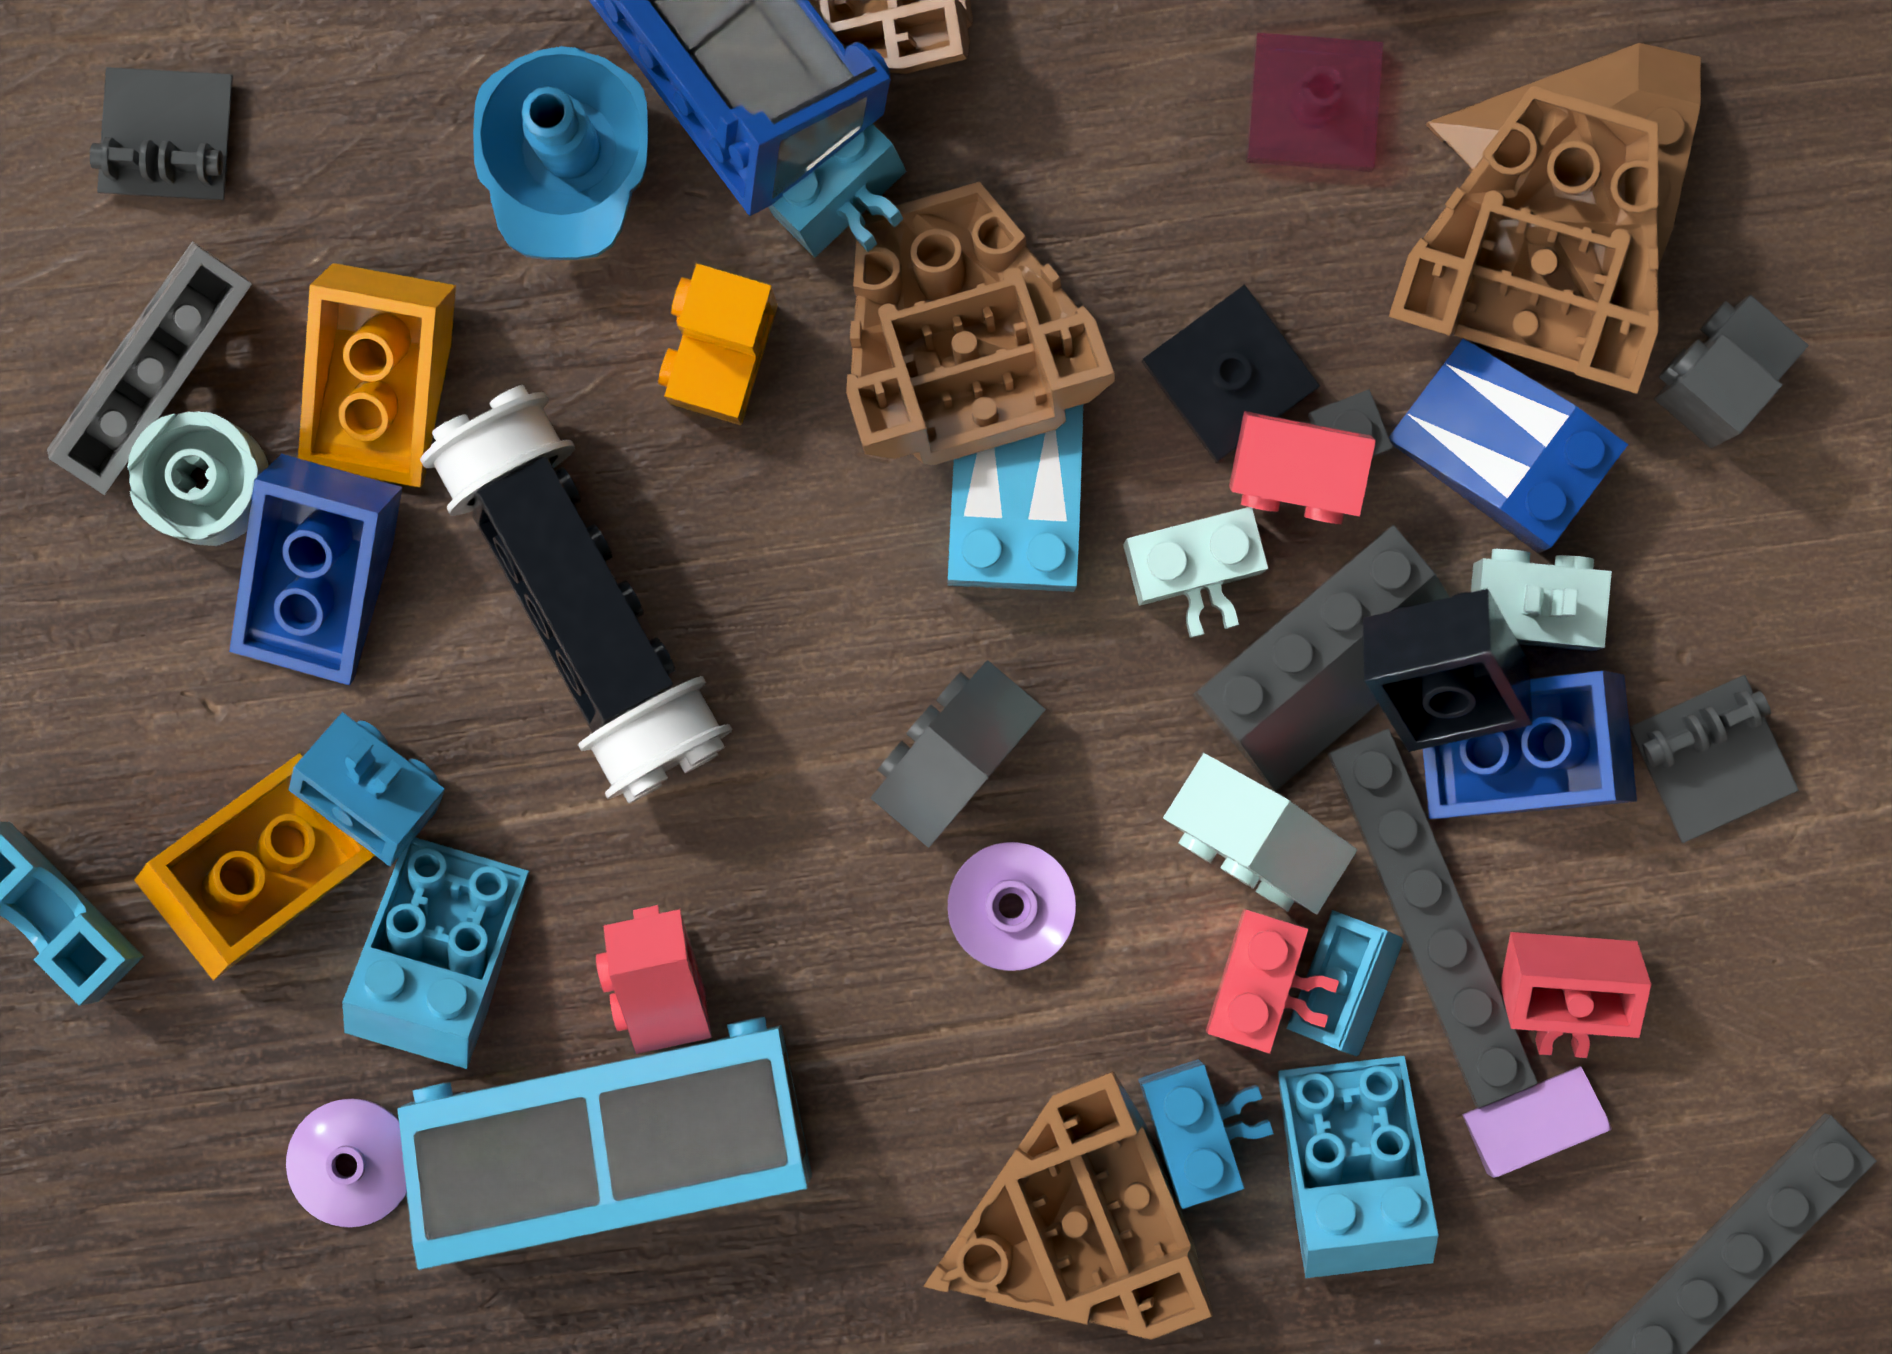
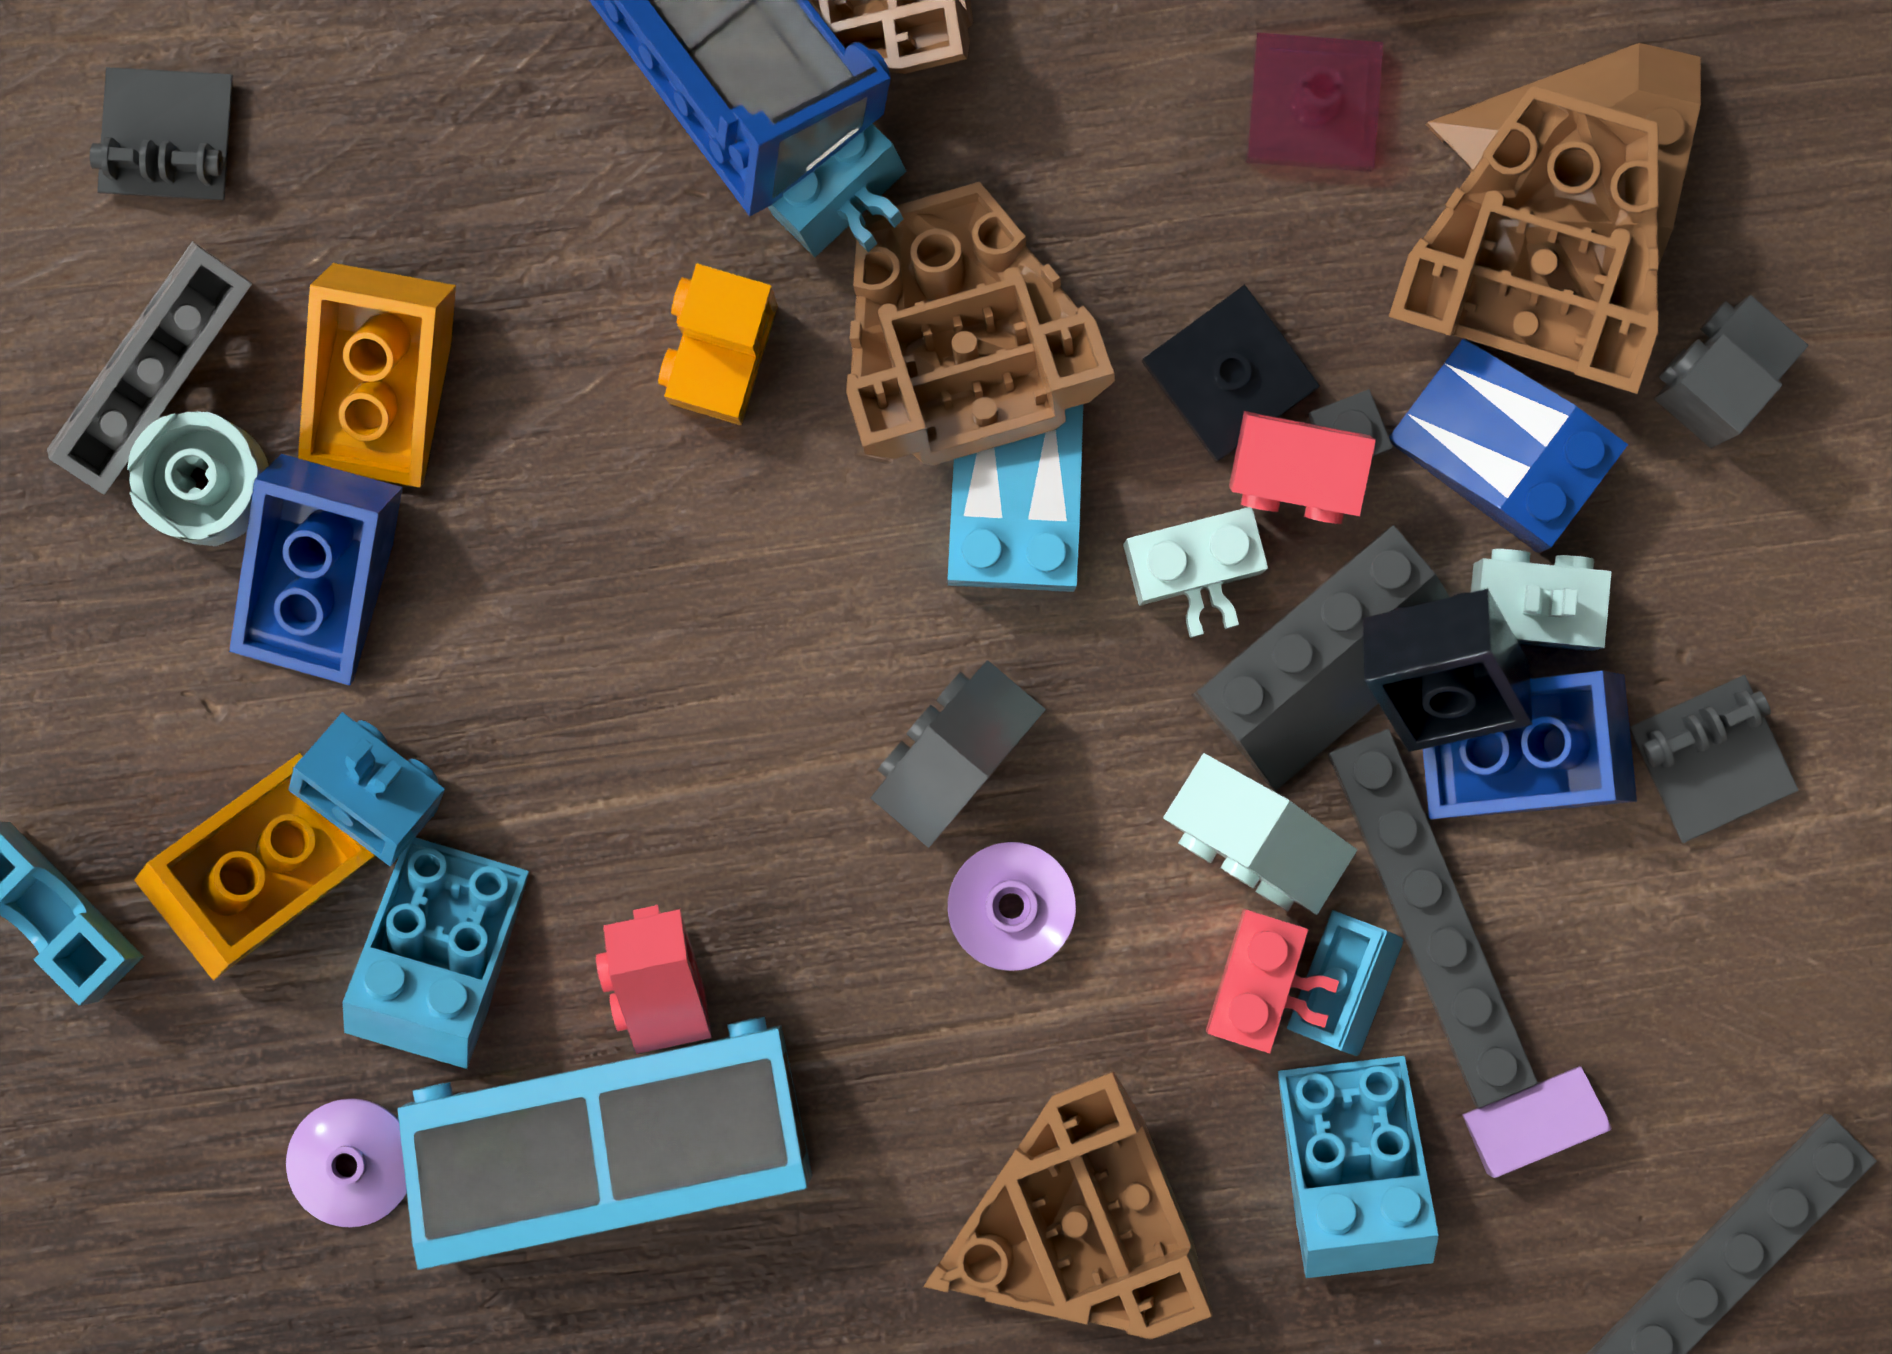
brick [420,385,732,804] -> none
dark azure piece [473,46,648,260] -> none
dark azure brick [1138,1059,1274,1209] -> none
coral brick [1500,932,1651,1058] -> none

